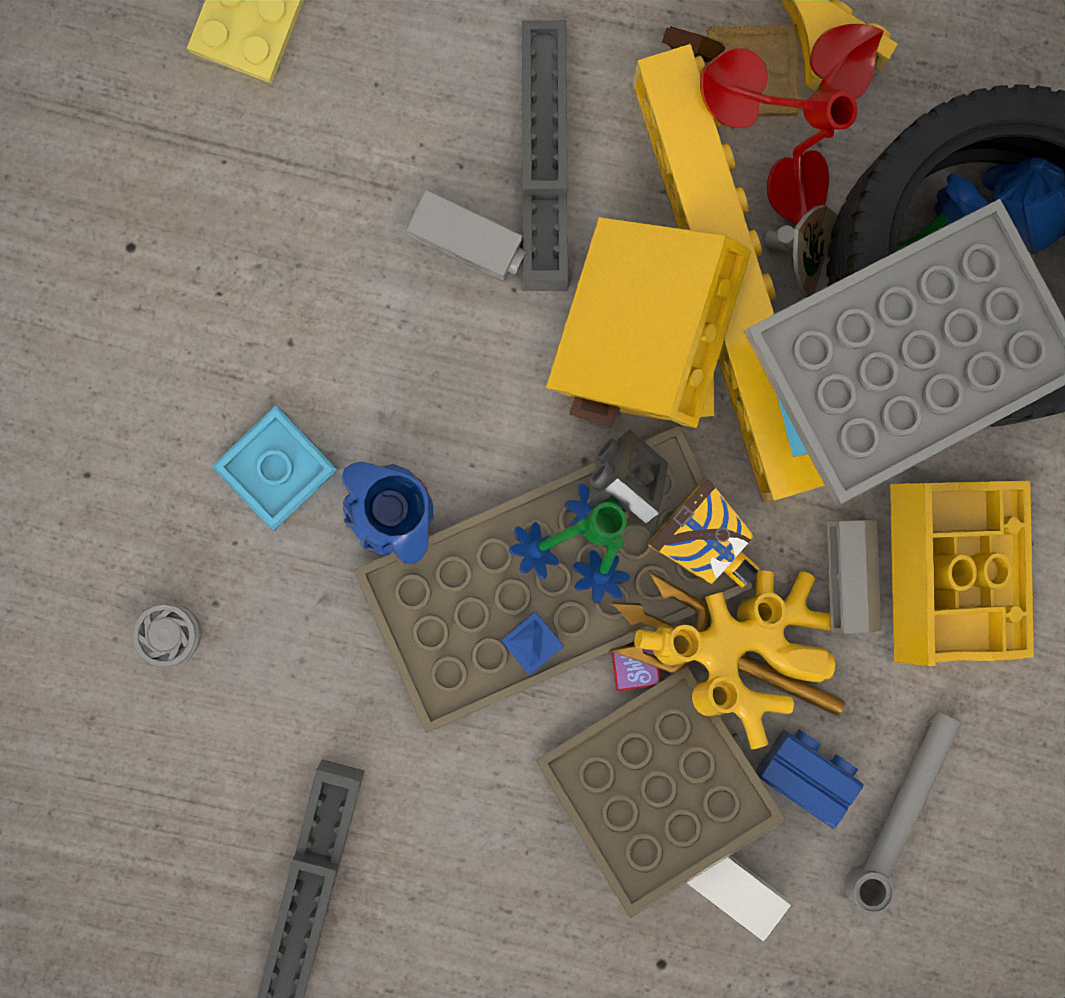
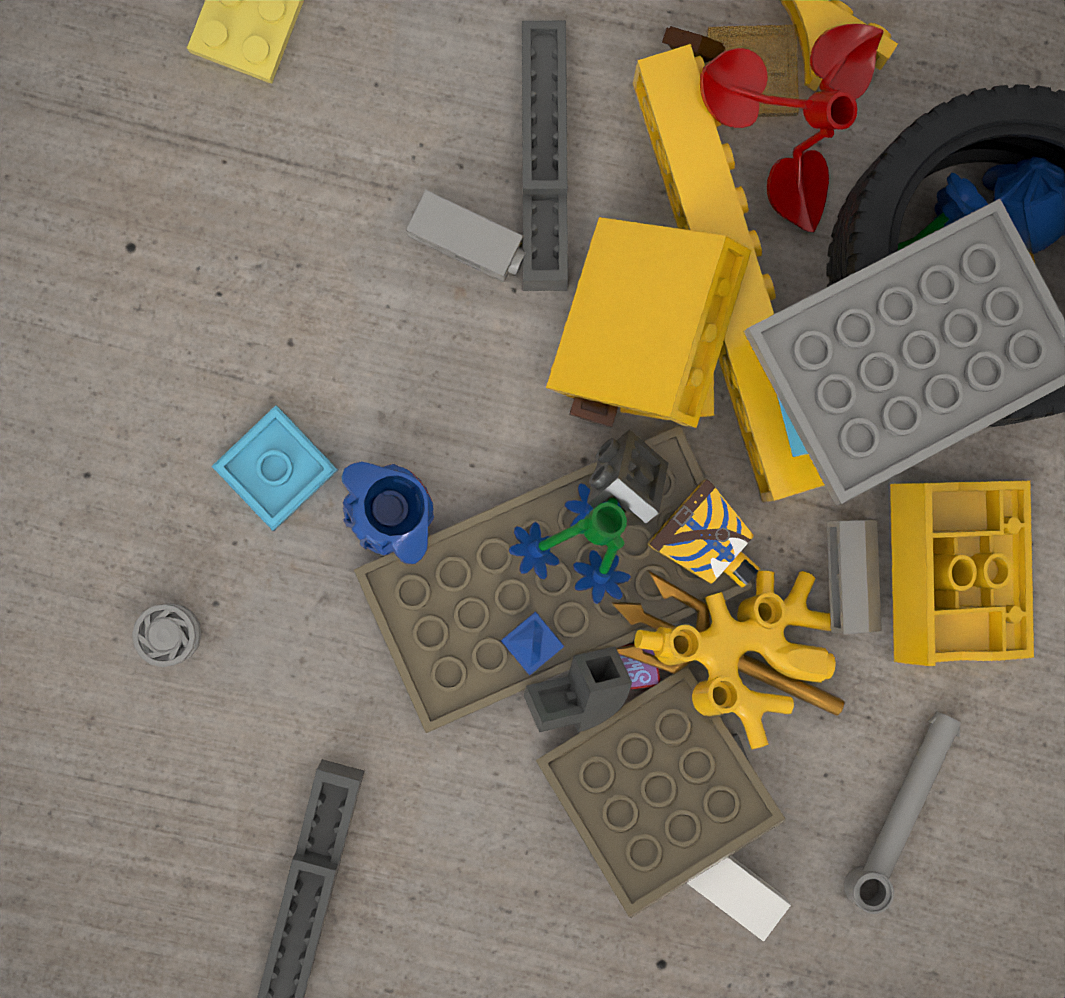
blue brick [755,729,864,829] -> none
shield [764,205,838,297] -> none
none -> dark grey brick [524,646,632,733]

